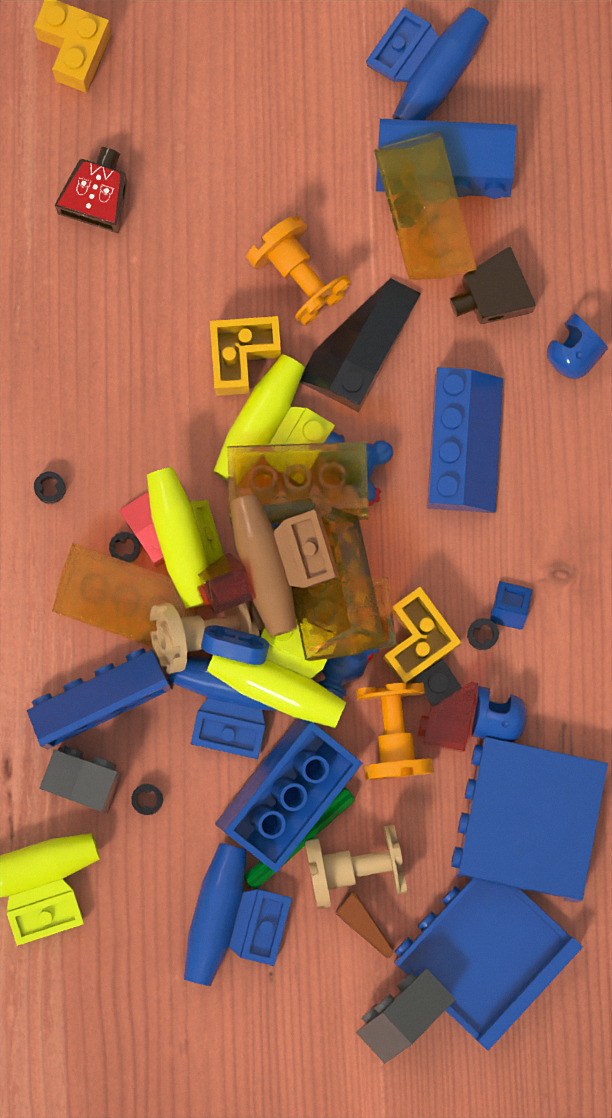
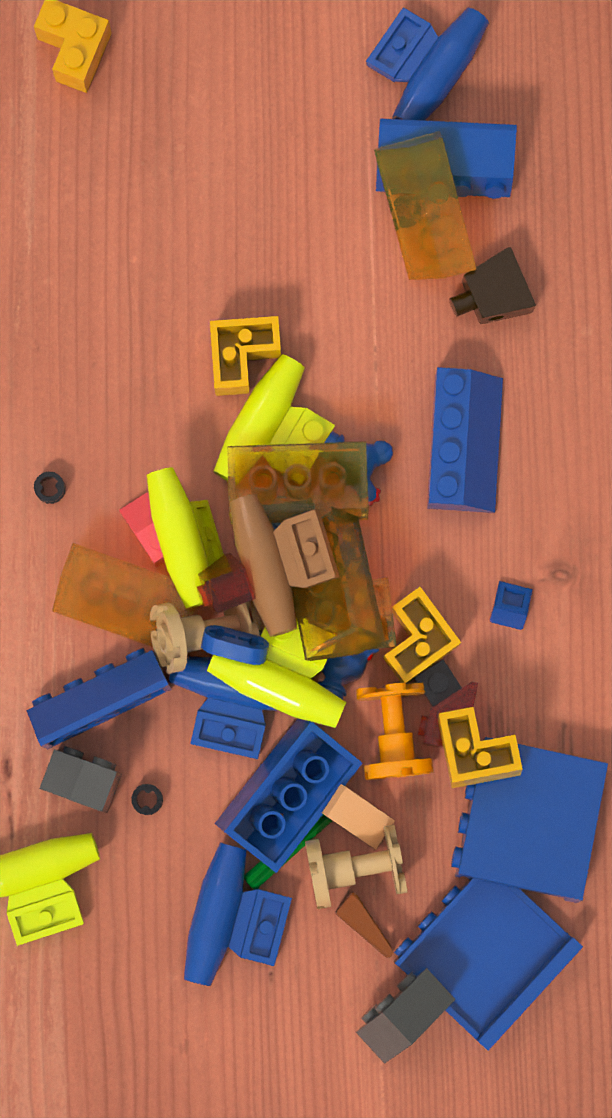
torso [55,147,127,234] -> none
black bush [109,532,140,564] -> none
light orange piece [246,215,352,326] -> none
black wedge [300,278,421,412] -> none
black bush [467,618,499,650] -> none
blue helmet [472,686,527,743] -> none
blue helmet [547,313,608,379] -> none
none -> light nougat tile [322,784,395,849]
none -> yellow brick [438,707,523,788]

